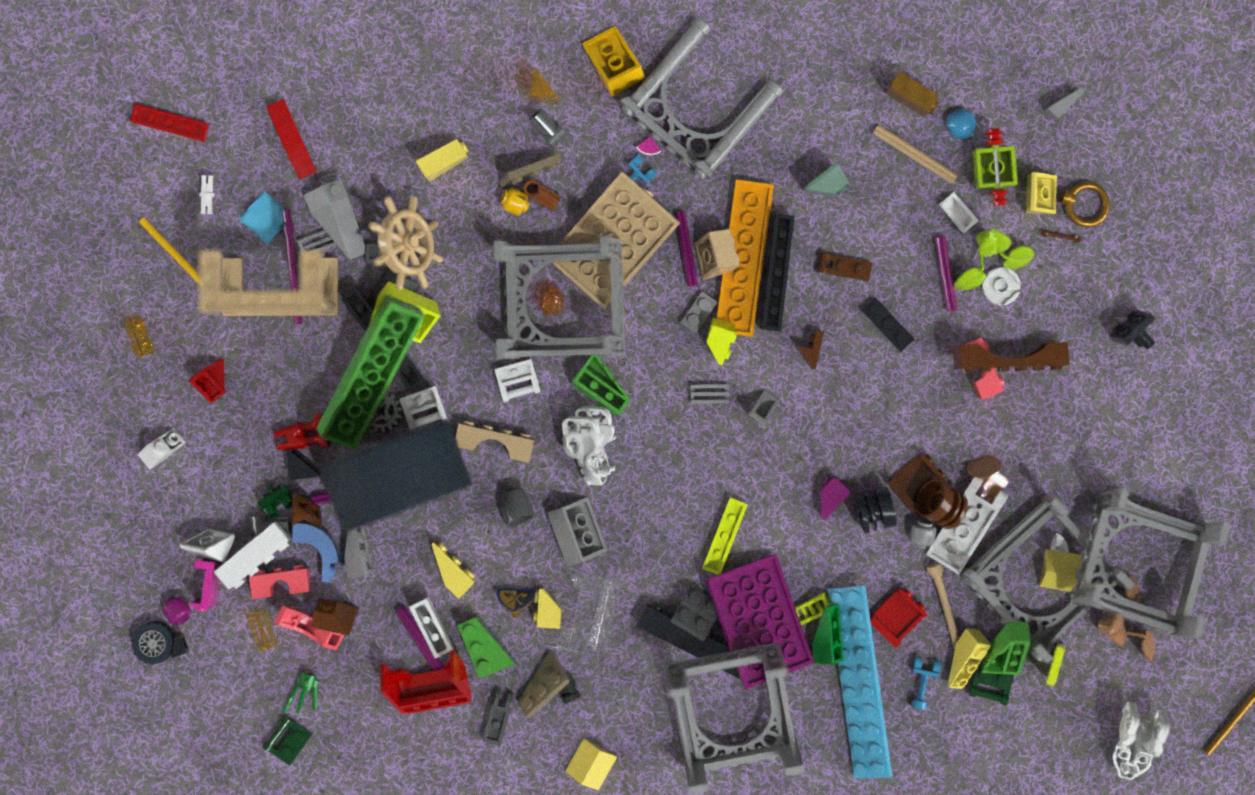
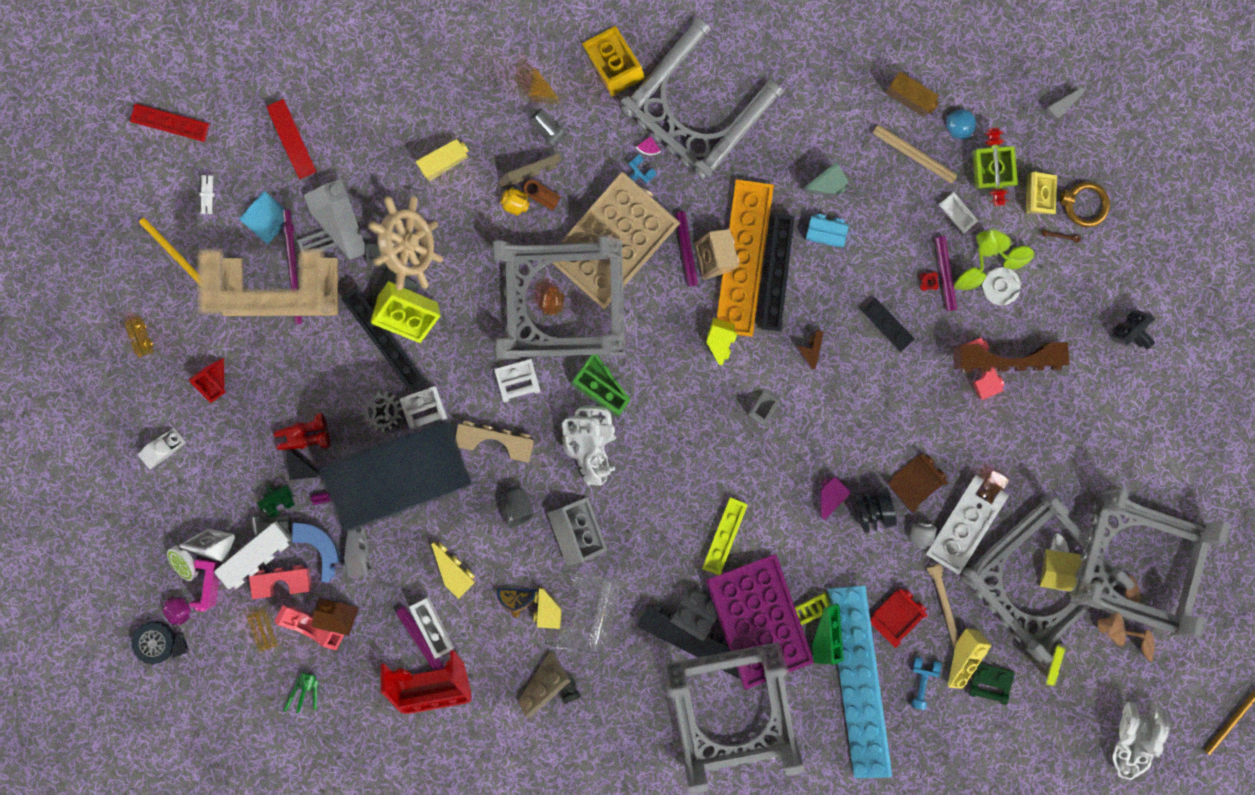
dark green plate [262,715,312,766] -> none
reddish brown slope [290,493,322,526] -> none
bright green brick [317,294,425,450] -> none
bright green wedge [457,616,516,679] -> none
dark grey hinge [482,689,513,746] -> none
light yellow slope [565,738,617,790] -> none
light grey plate [680,292,717,334] -> none
light grey tile [690,384,729,404] -> none
reddish brown plate [816,253,872,282] -> none
reddish brown wheel [916,479,968,529] -> none
medium nougat piece [967,455,1002,479] -> none
bright green wedge [981,621,1030,675] -> none
none -> tile [167,546,198,581]
none -> medium azure brick [805,214,849,248]
none -> red plate [919,272,939,291]

